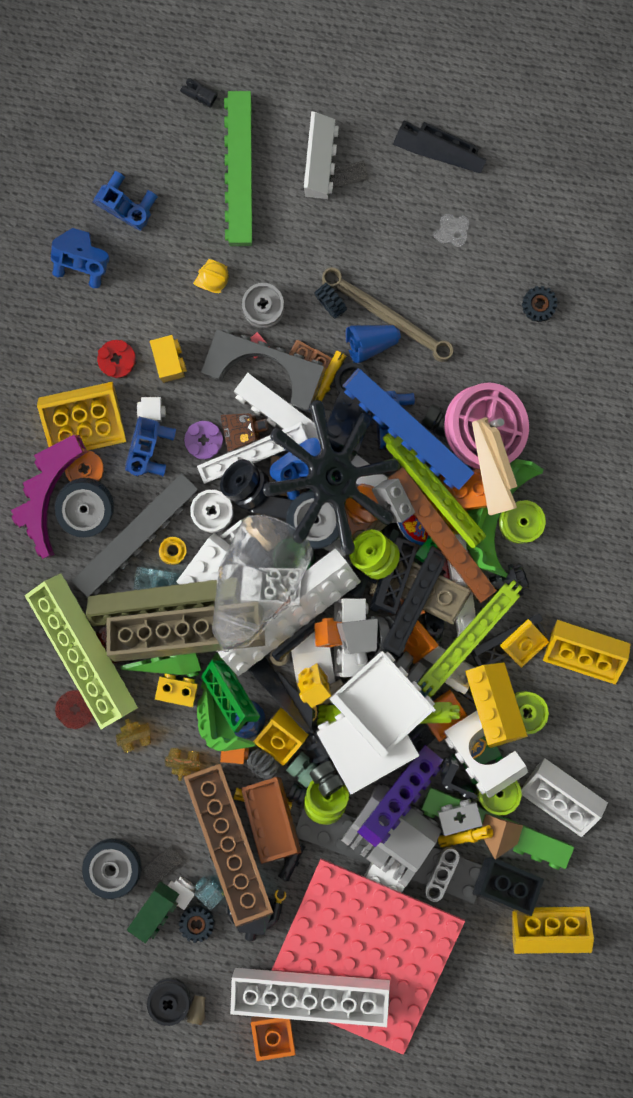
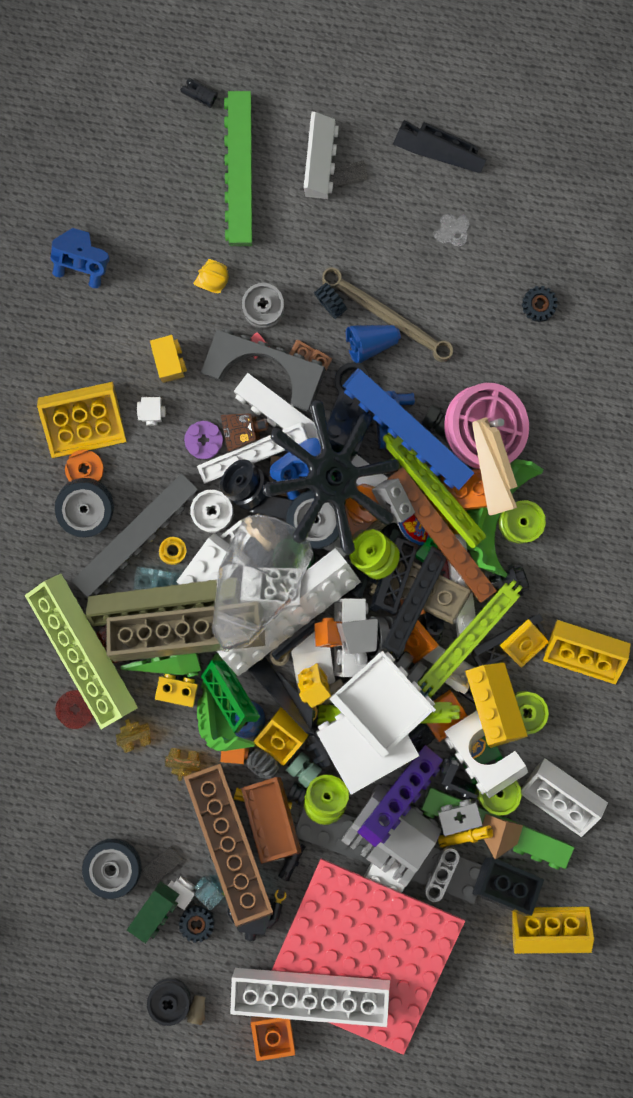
magenta arch [11,434,88,559] -> none
blue piece [92,171,158,231] -> none
red plate [97,340,136,378] -> none
blue piece [125,416,176,476] -> none
pearl dark grey wheel [309,761,345,798] -> none
yellow pin [315,351,347,402] -> none

